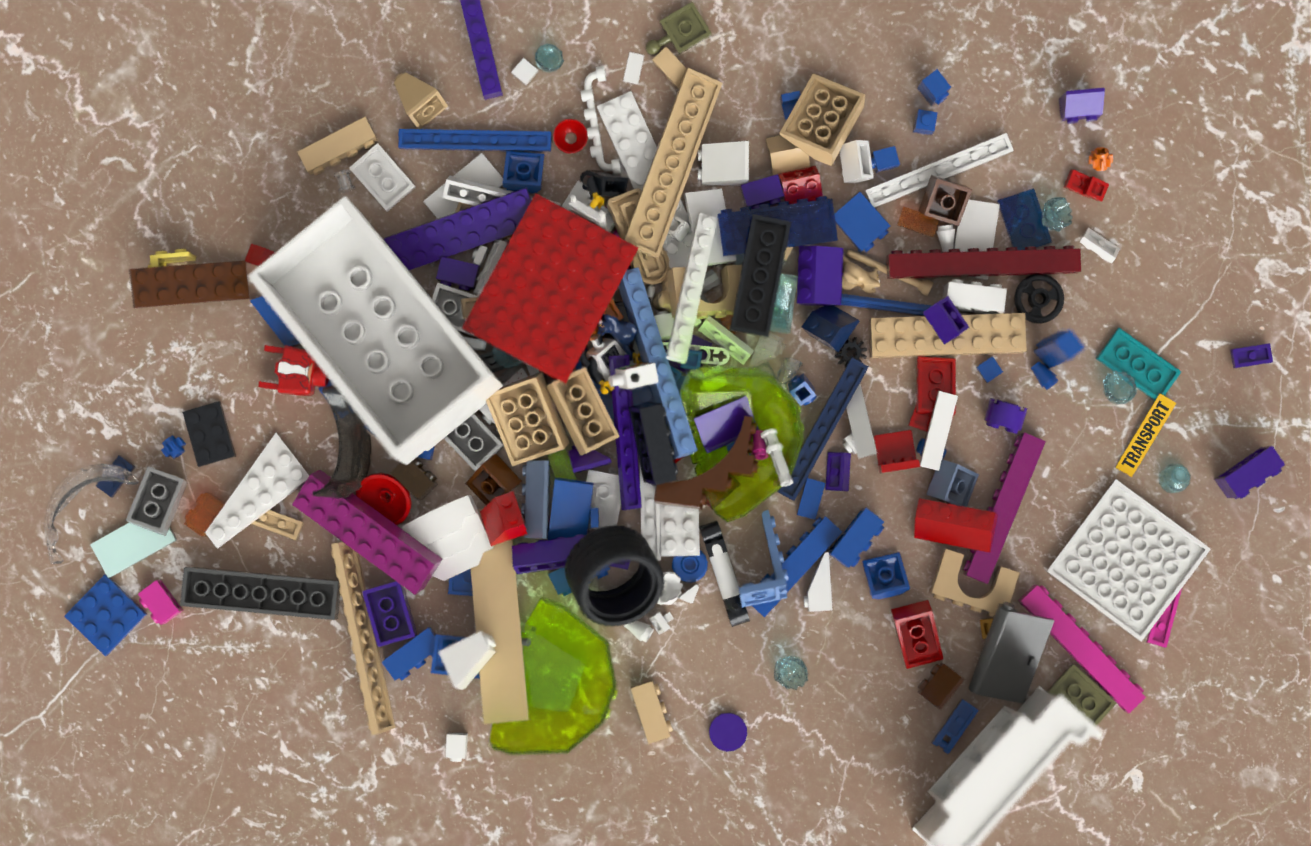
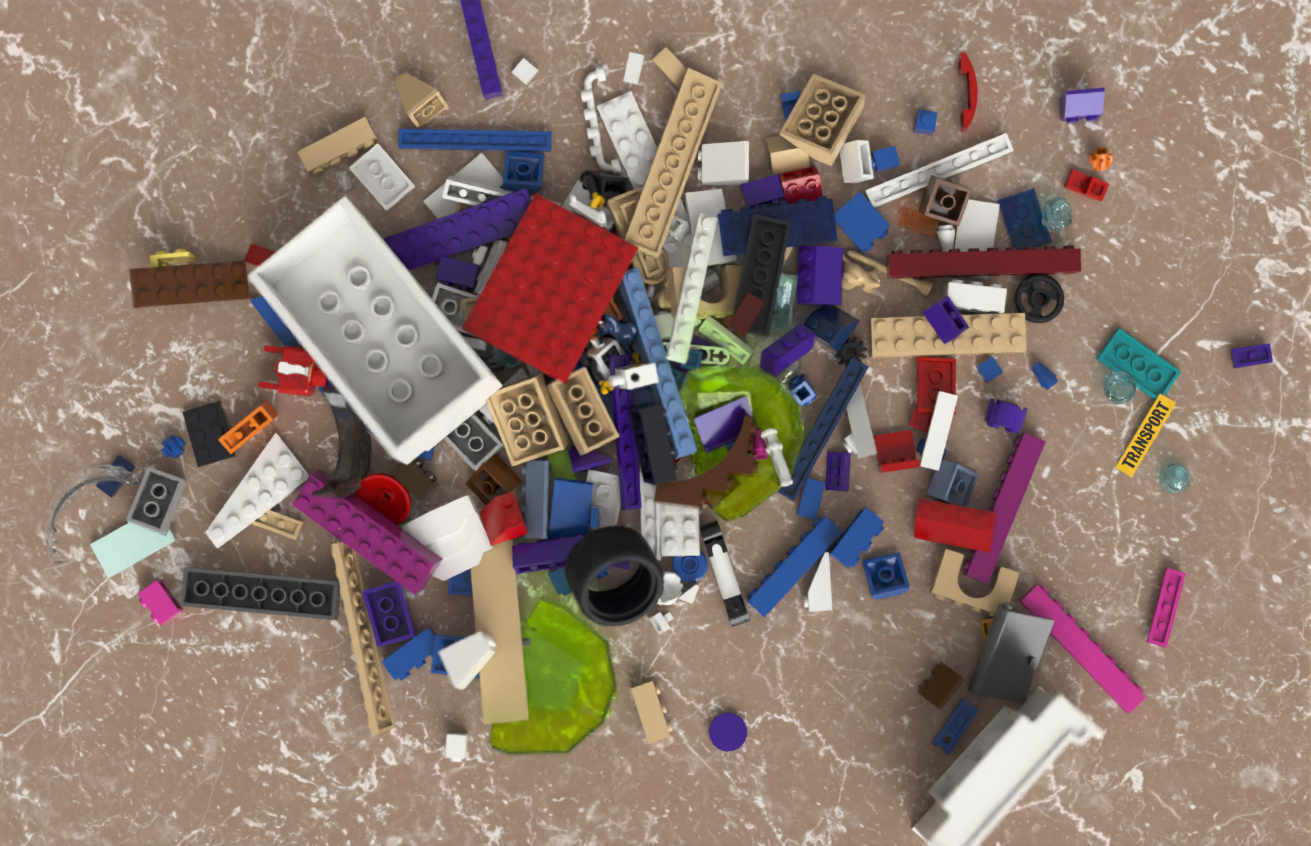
blue plate [64,574,147,656] -> none
clear orange brick [184,492,226,537] -> none
clear light blue hair [535,44,564,73] -> none
red piece [553,119,588,154] -> none
white cone [624,620,654,642] -> none
olive plate [646,2,712,55] -> none
medium blue bracket [739,510,788,607] -> none
clear light blue hair [774,656,808,690] -> none
blue axle [841,294,933,316] -> none
red slope [891,600,944,669] -> none
blue brick [917,69,951,106] -> none
blue brick [1034,329,1085,369] -> none
white plate [1046,479,1211,642] -> none
olive plate [1047,663,1117,726] -> none
white plate [1080,228,1120,263] -> none
dark purple brick [1214,446,1285,499] -> none
none -> orange slope [218,400,279,454]
none -> clear red tile [728,293,764,336]
none -> dark purple brick [759,323,815,378]
none -> red slope [958,52,978,132]

